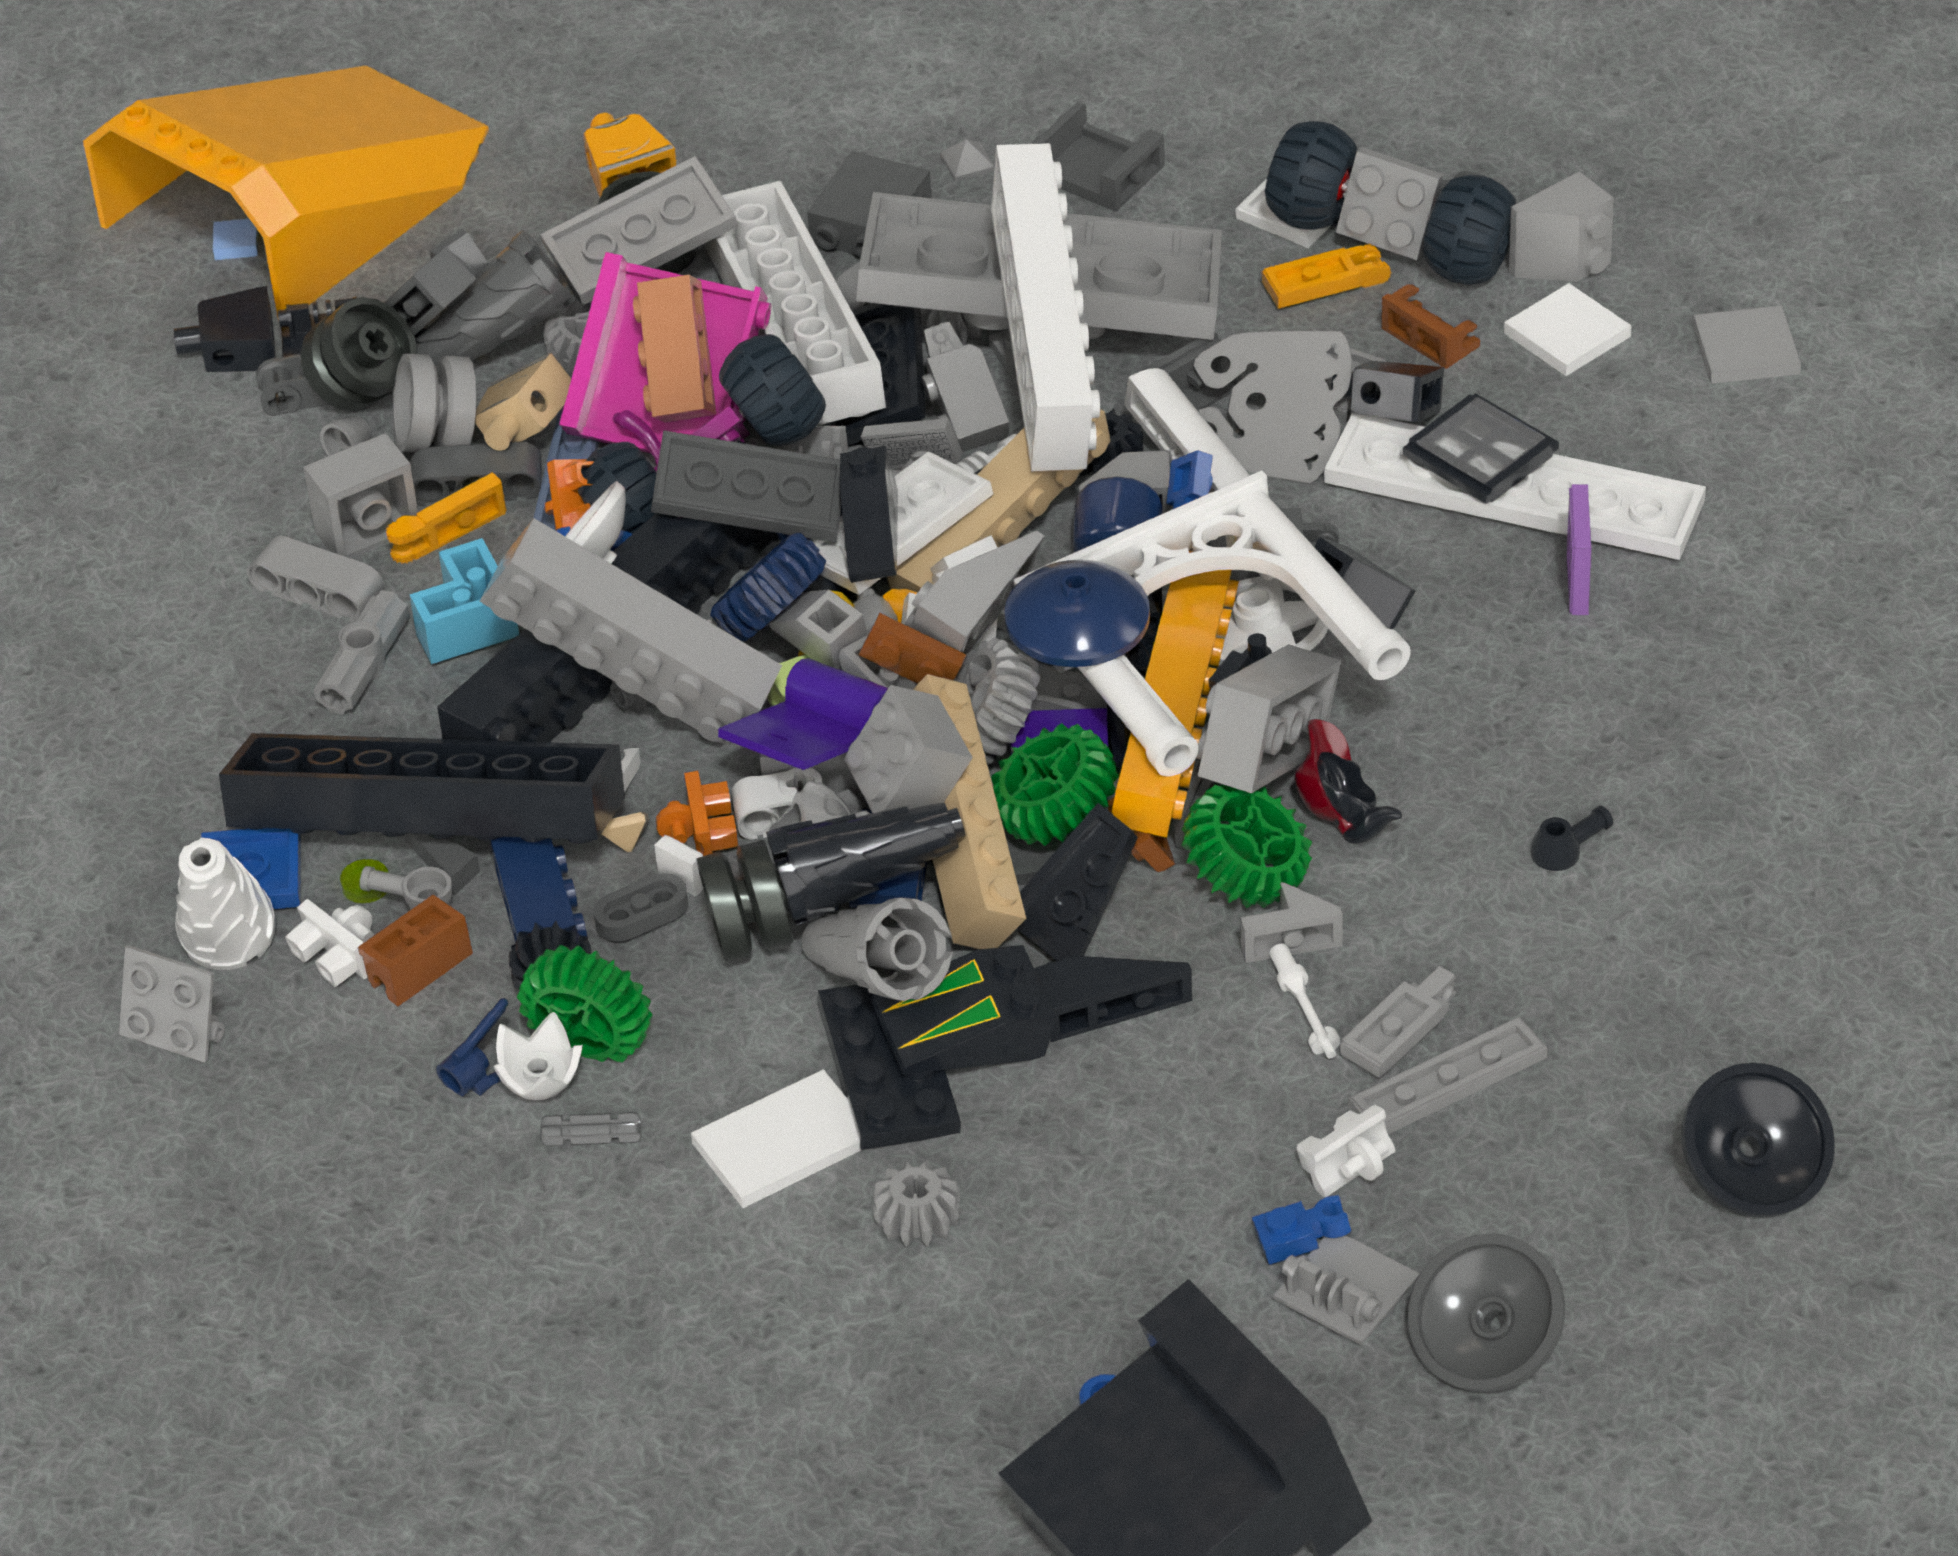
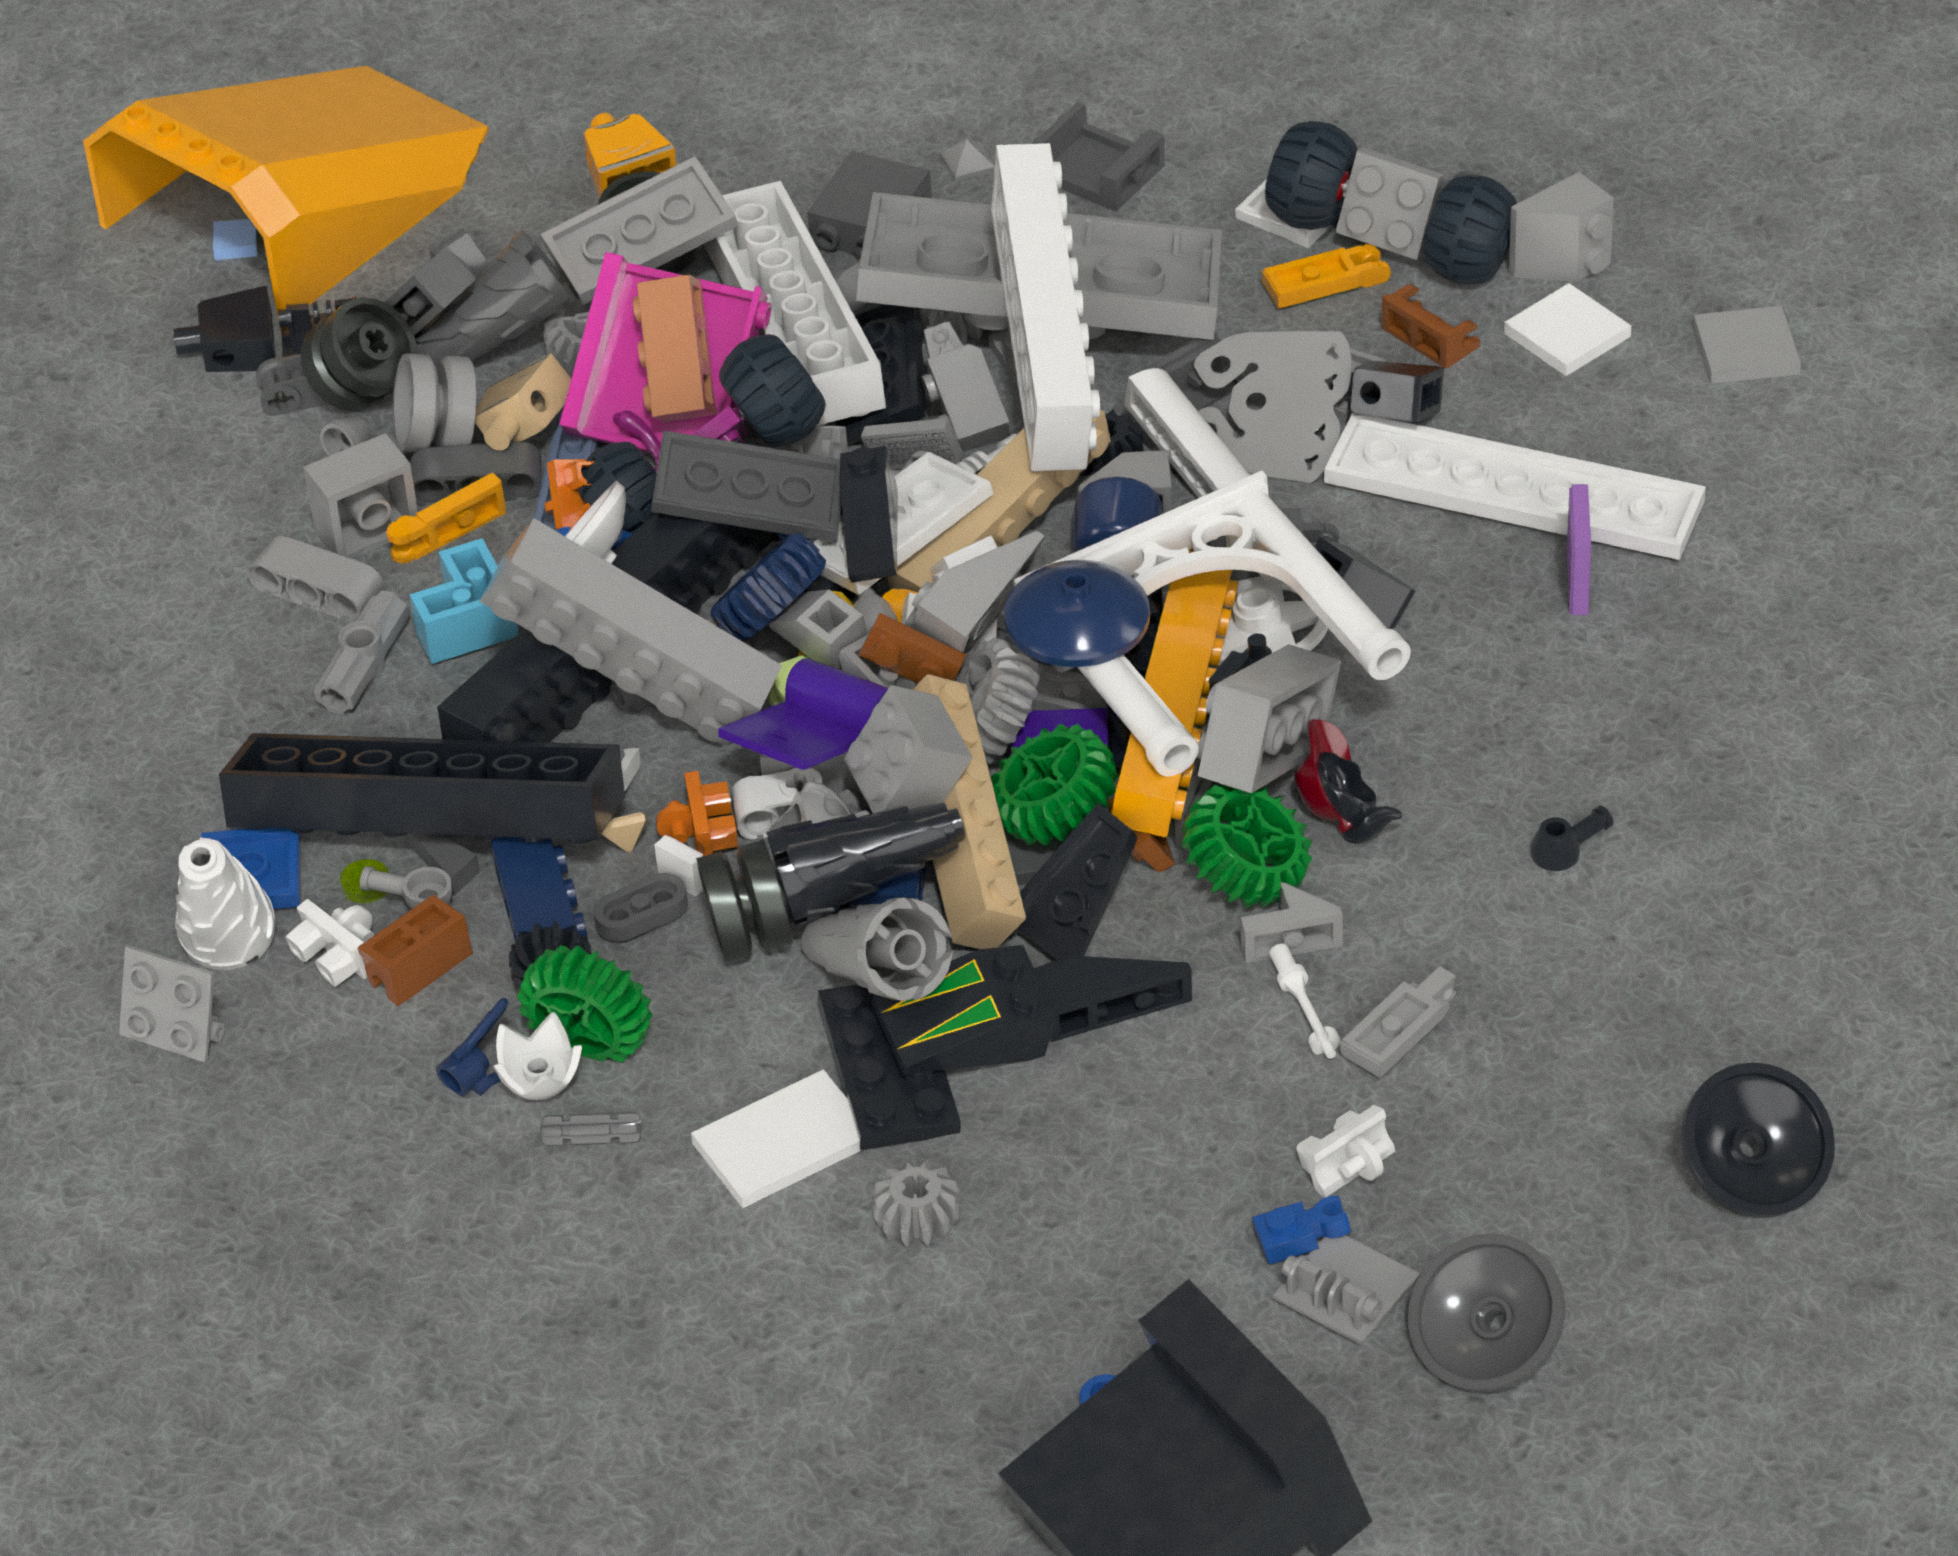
blue plate [1166,450,1213,510] -> none
light grey tile [1348,1017,1548,1134] -> none
piece [1403,393,1559,504] -> none

